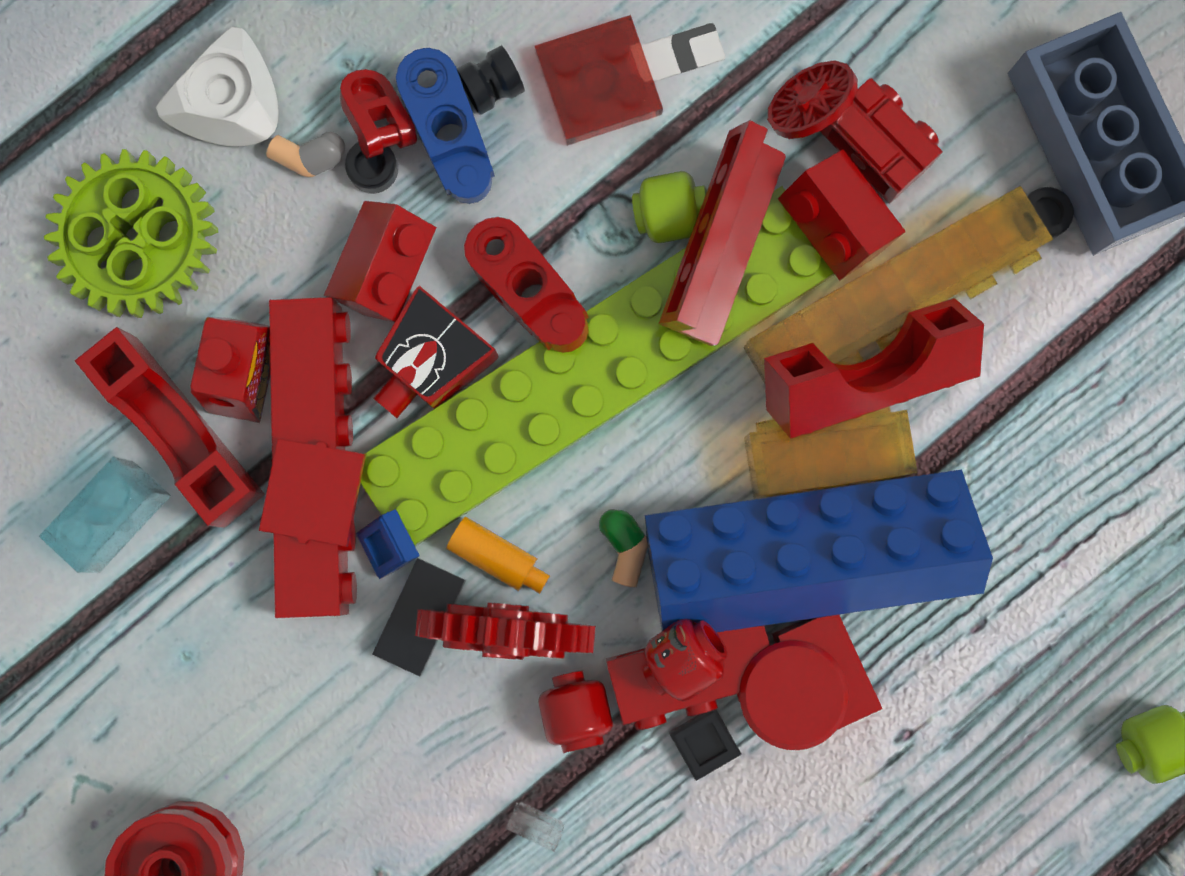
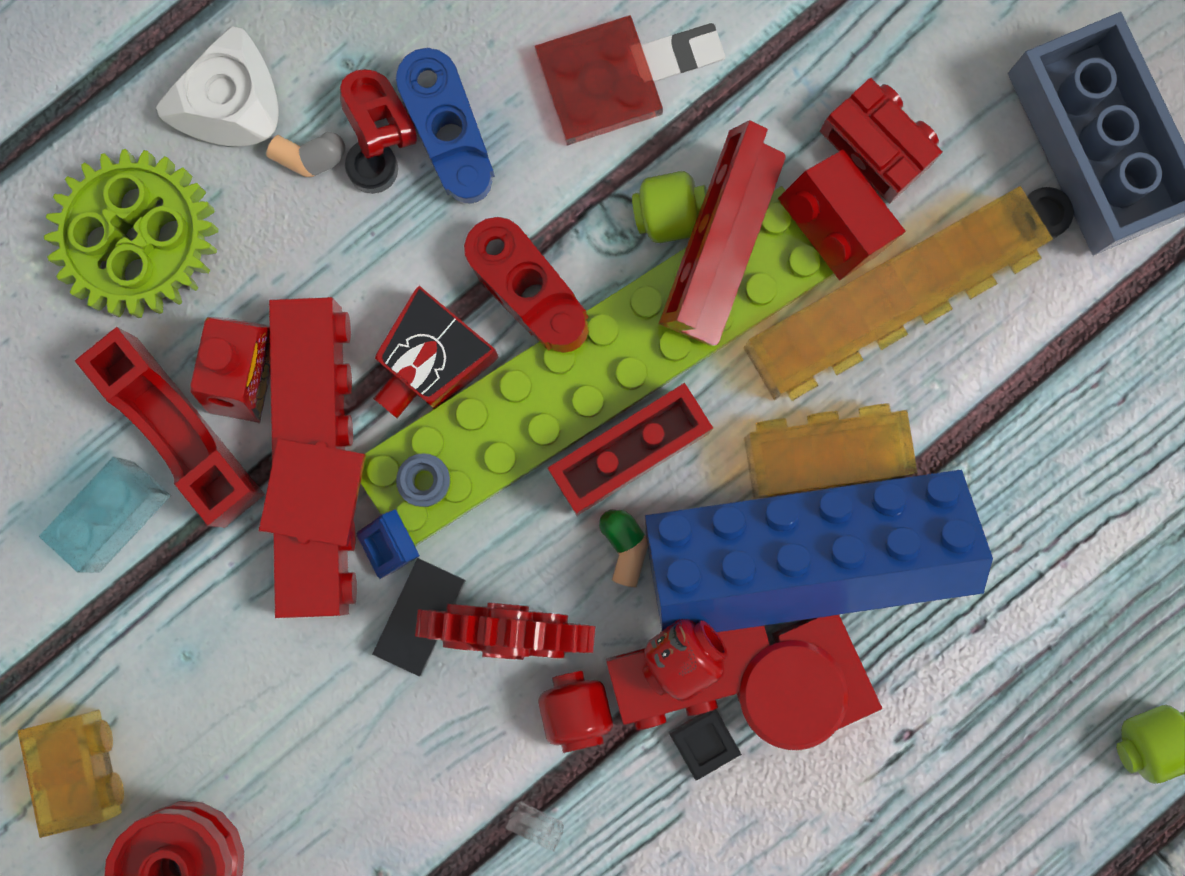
red brick [324,201,437,323] -> none
light orange cylinder [446,516,550,594] -> none
black wheel [457,45,525,115] -> none
red arch [764,298,984,439] -> none
red wheel [767,60,858,139] -> none
none -> clear yellow brick [17,710,124,838]
none -> sand blue plate [396,453,450,507]
none -> red brick [548,383,713,516]

